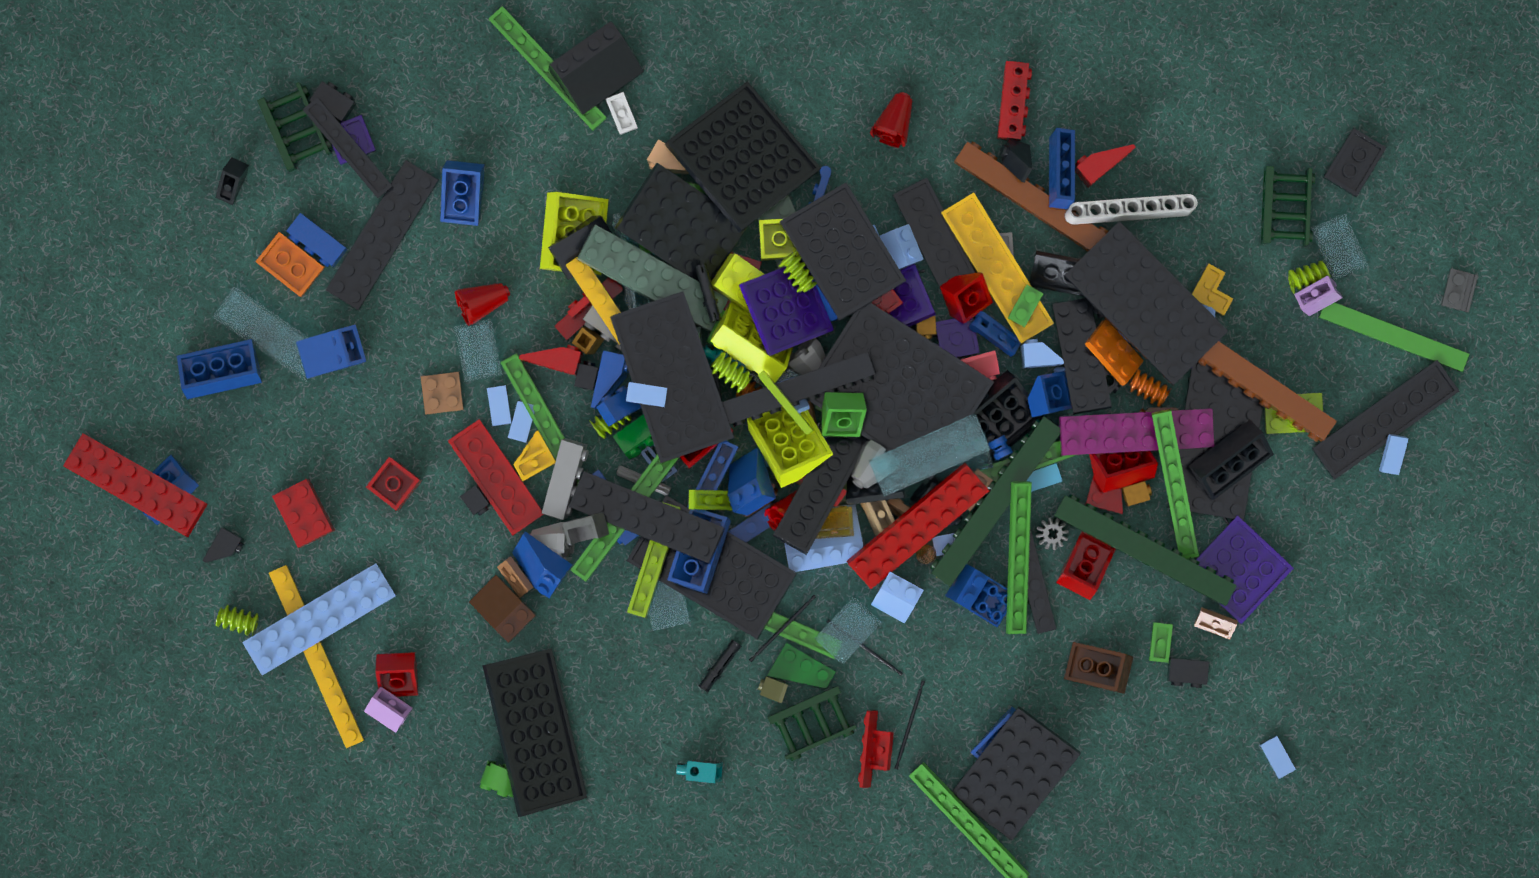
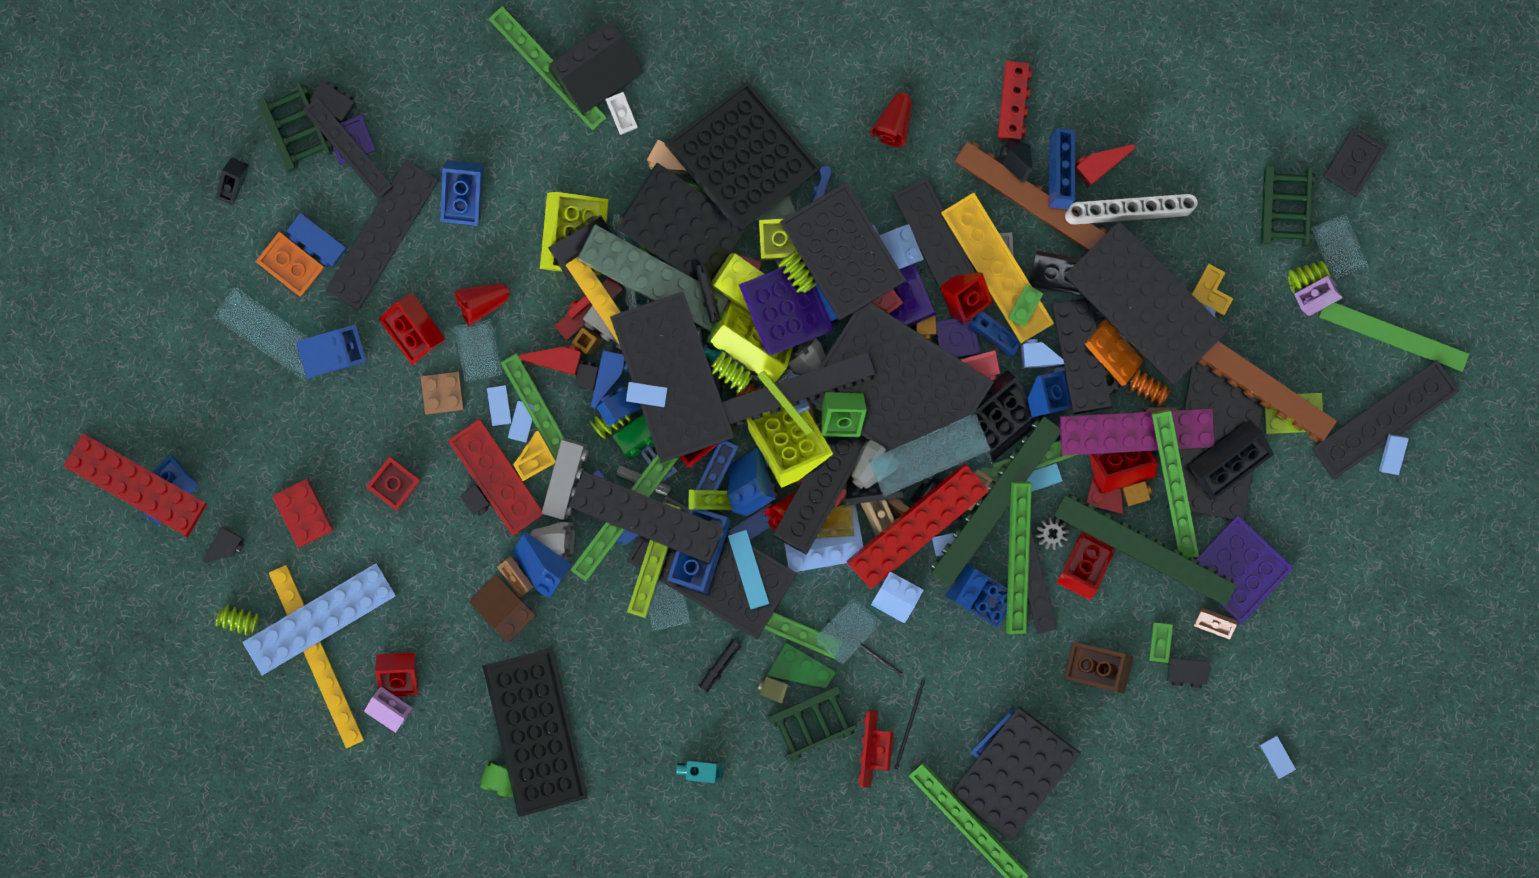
blue slope [177,339,262,399] -> none
flat silver panel [562,512,609,545] -> none
black piece [749,595,816,662] -> none
clear orange tile [916,544,936,564] -> none
blue wheel [987,435,1013,460] -> none
dark grey plate [1441,268,1478,313] -> none
none -> red slope [379,293,446,365]
none -> medium azure tile [728,530,770,610]

